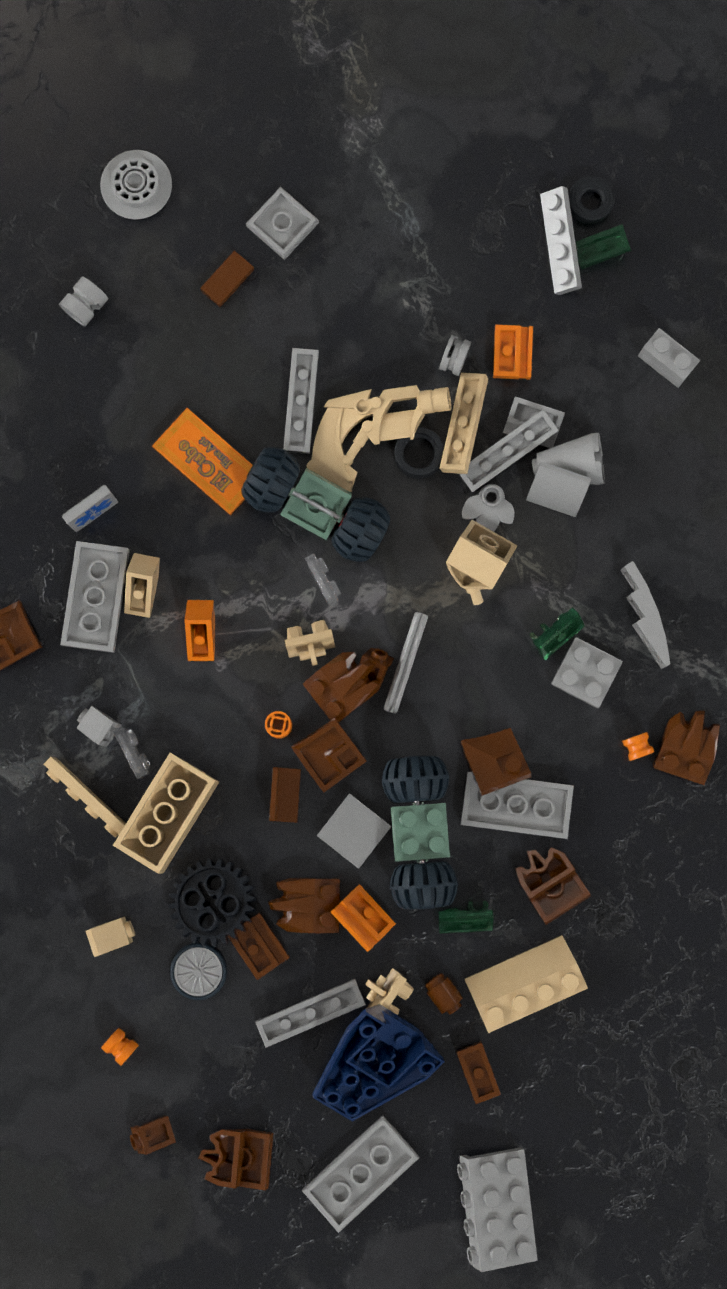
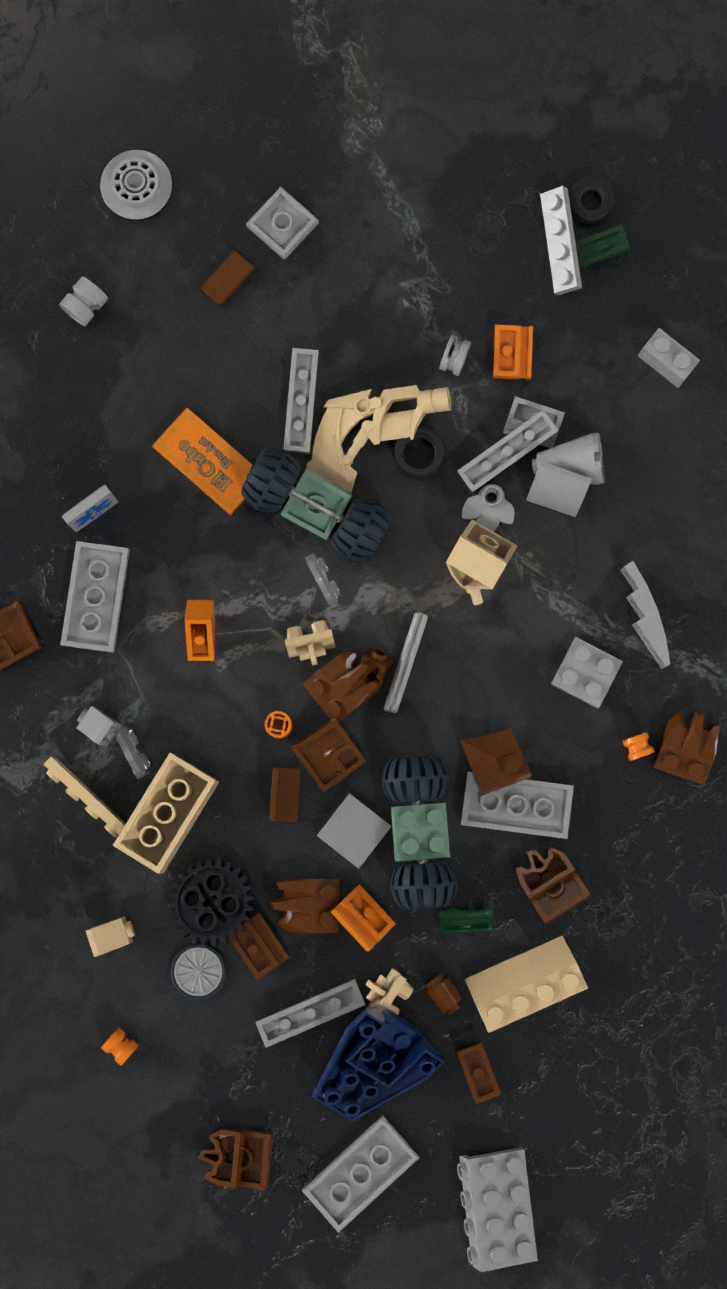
tan slope [124,553,160,618] -> none
reddish brown bracket [130,1116,176,1155] -> none
tan plate [440,373,488,474] -> none
clear green plate [530,607,585,660] -> none

